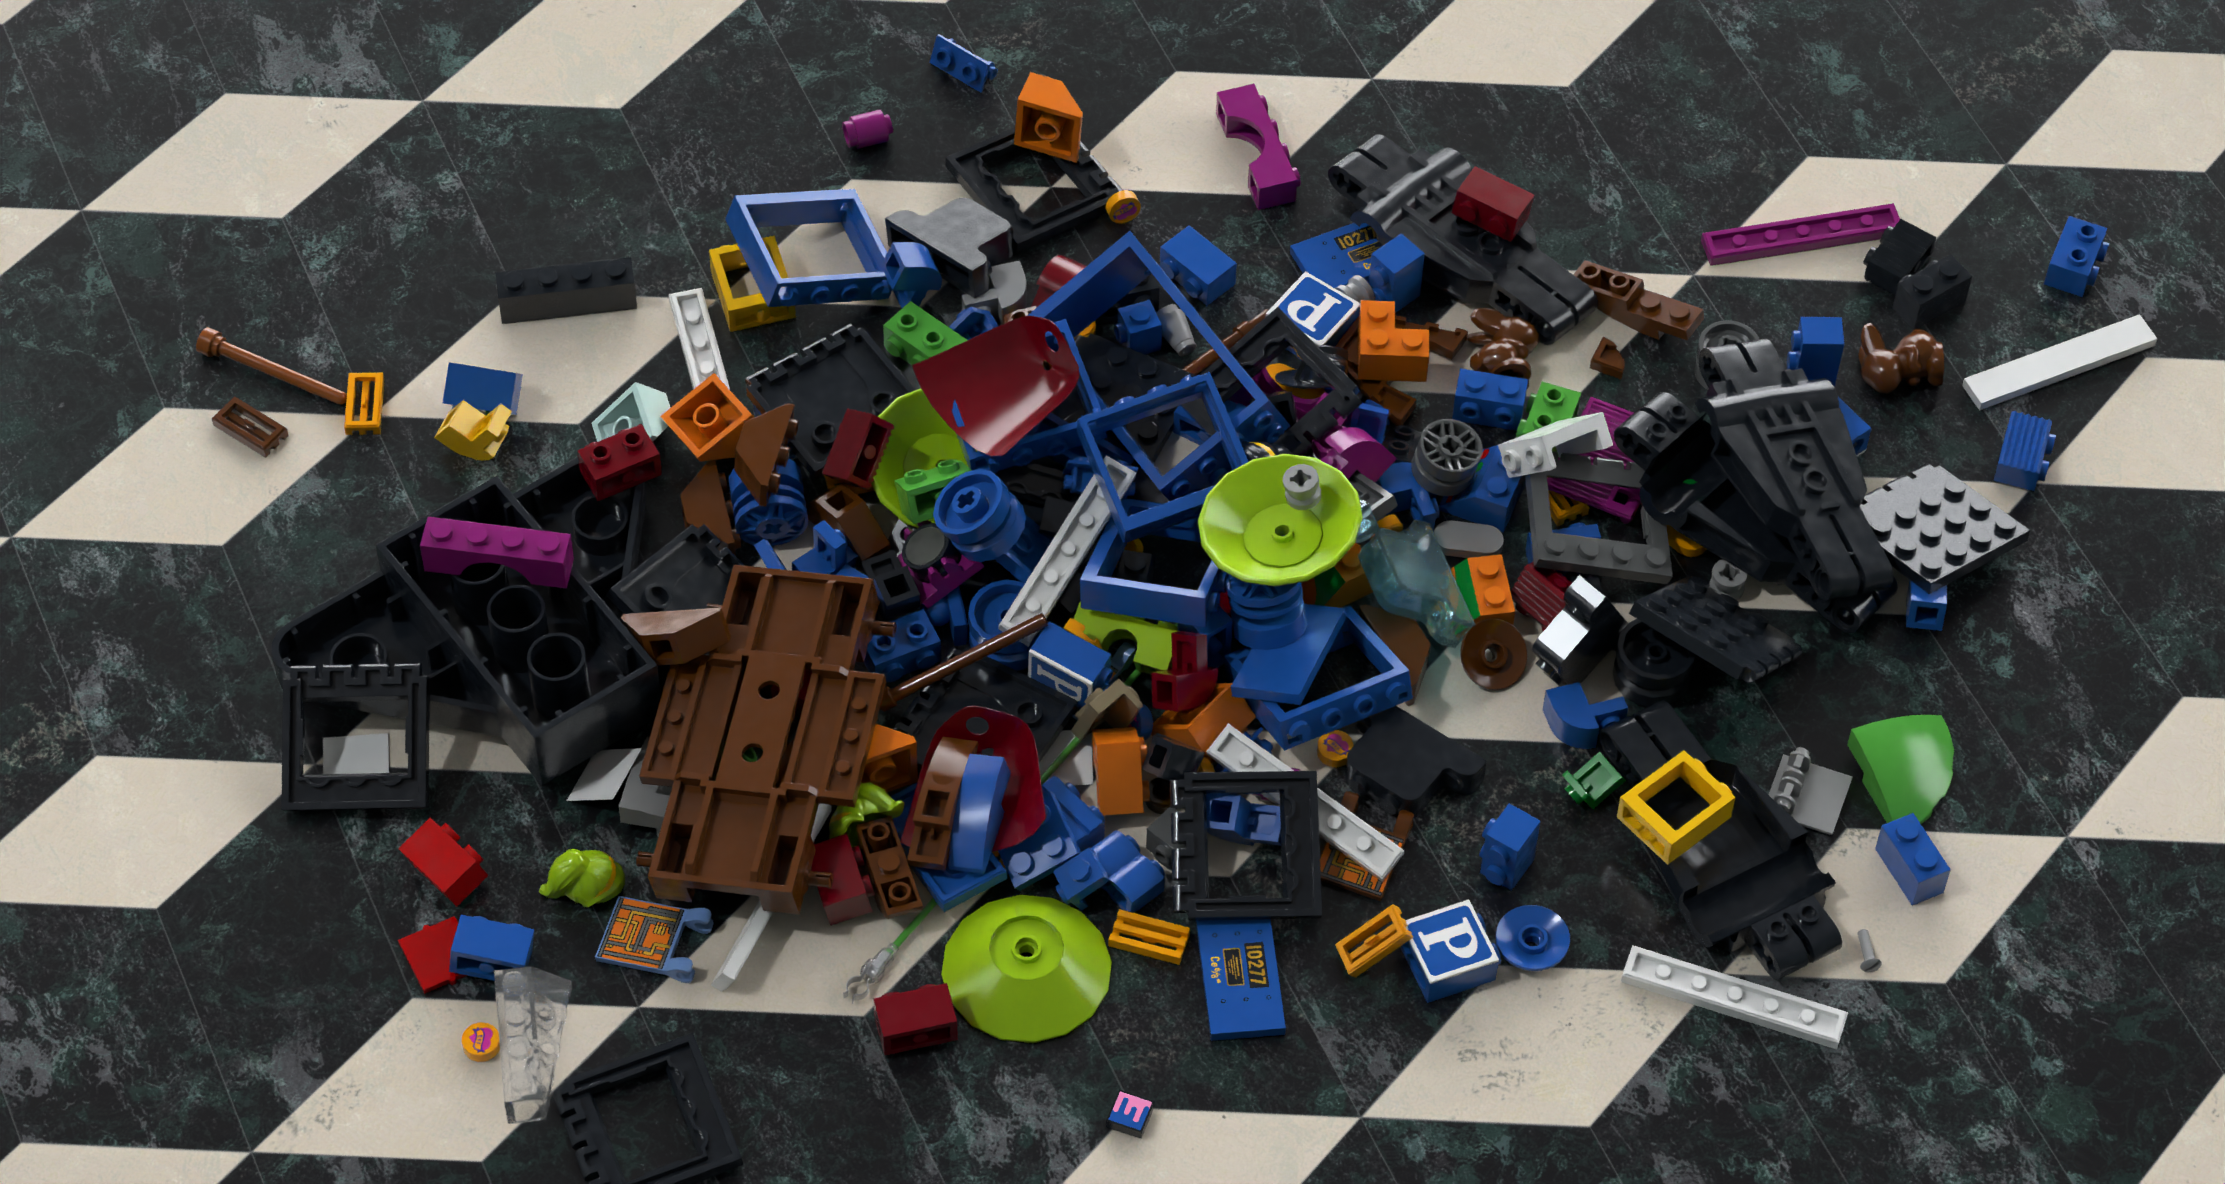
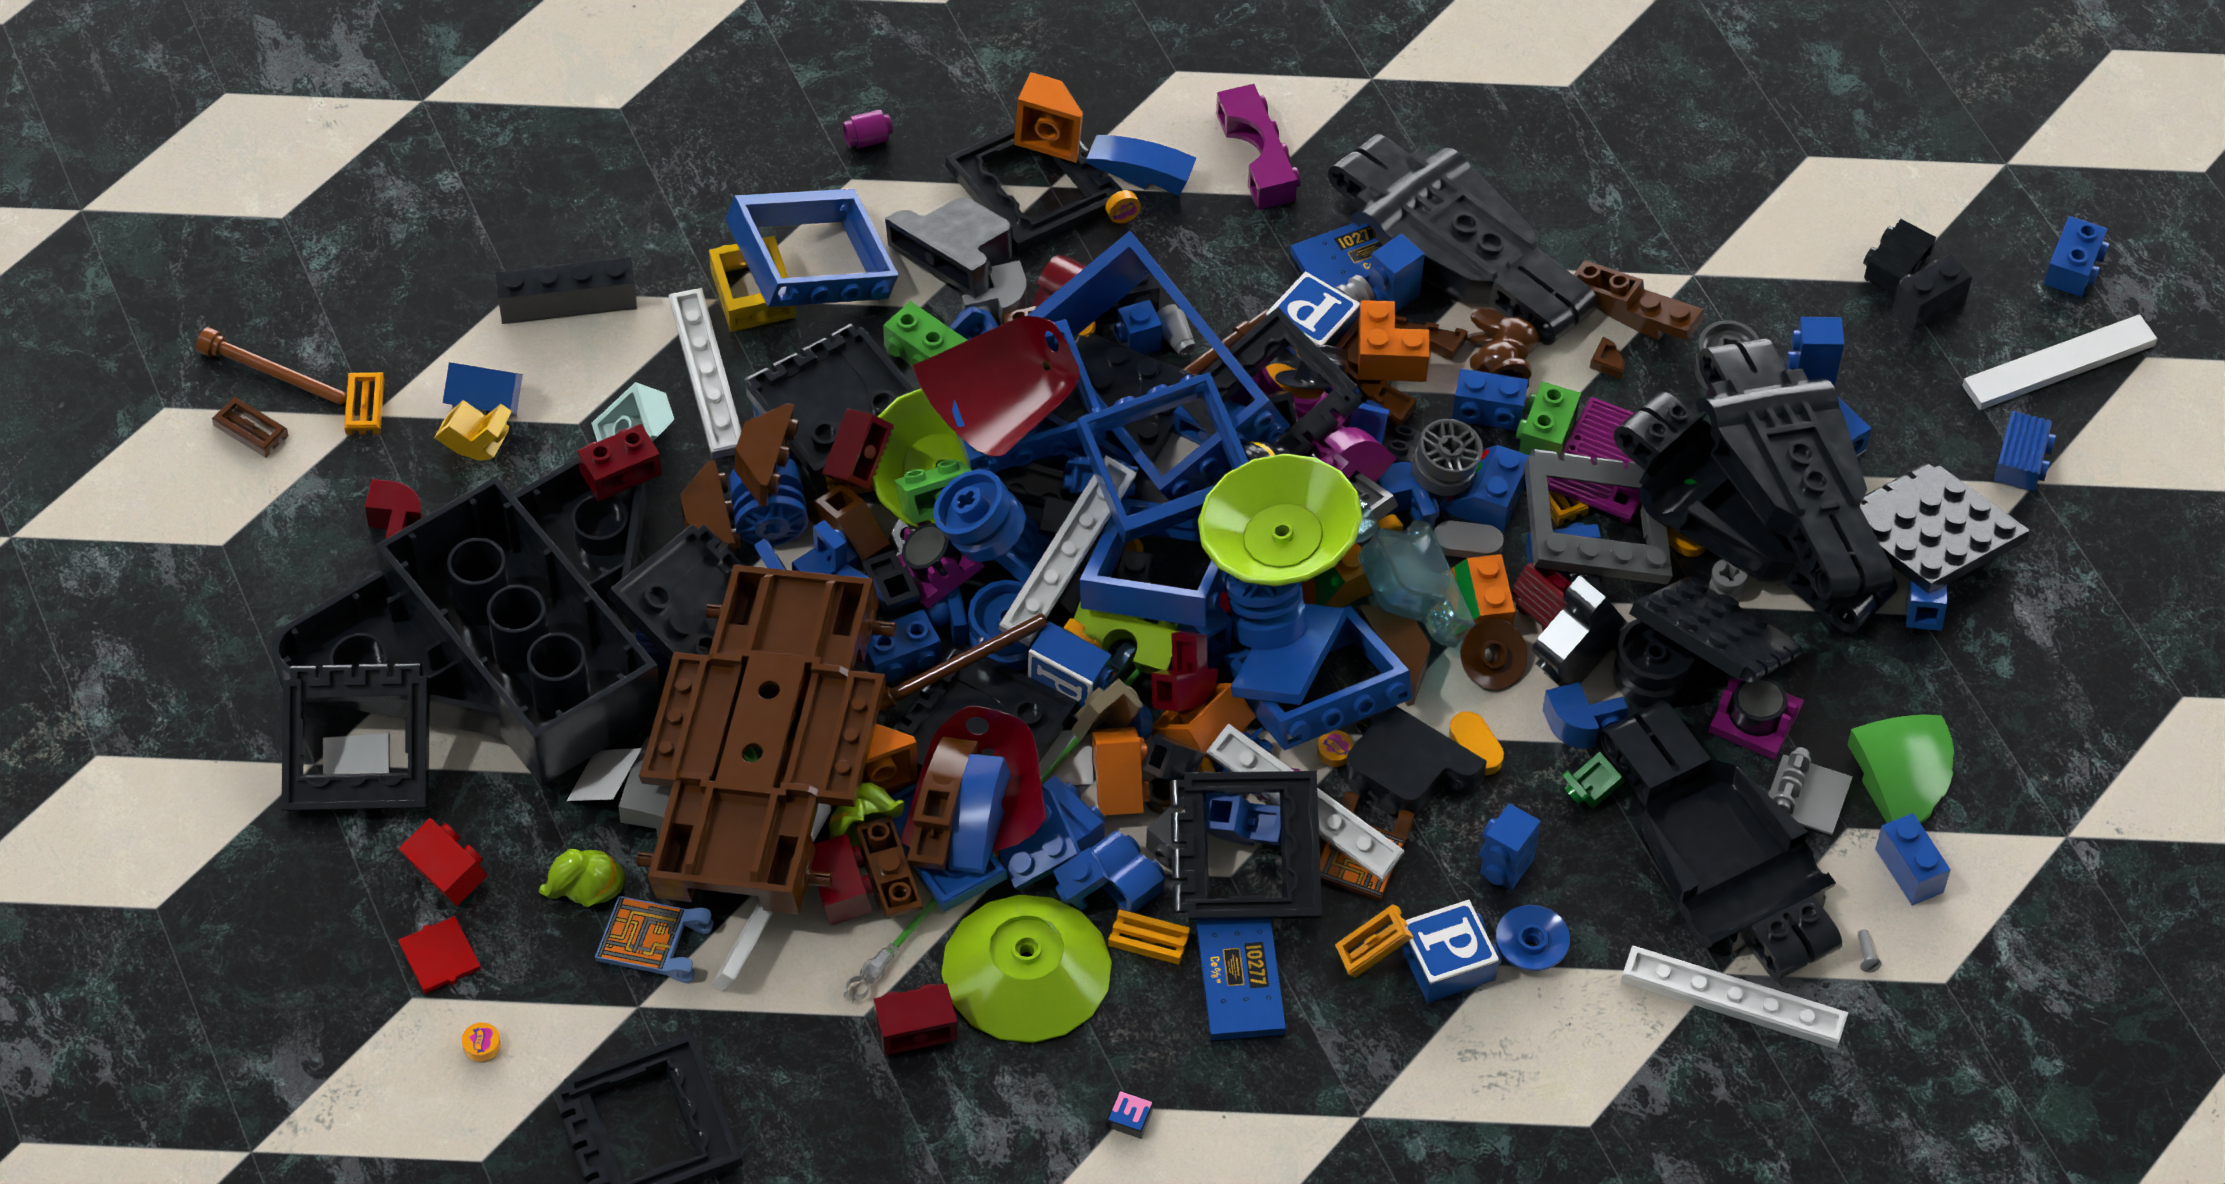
magenta arch [420,517,574,588] -> none
blue brick [449,915,534,986] -> none
clear wedge [494,966,573,1124] -> none
reddish brown slope [620,607,731,666] -> none
orange slope [660,373,754,462] -> none
blue brick [881,242,942,309] -> none
blue hinge [930,34,998,93] -> none
blue brick [1160,226,1237,306] -> none
light grey wheel [1282,464,1321,510] -> none
dark red brick [1451,166,1535,242] -> none
white panel [1498,412,1613,478] -> none
yellow window [1617,750,1735,865] -> none
magenta tile [1701,203,1900,266] -> none
reddish brown animal [1858,323,1944,395] -> none
none -> dark red brick [365,479,423,539]
none -> blue slope [1085,135,1196,196]
none -> light orange tile [1449,711,1504,775]
none -> piece [1709,677,1804,760]

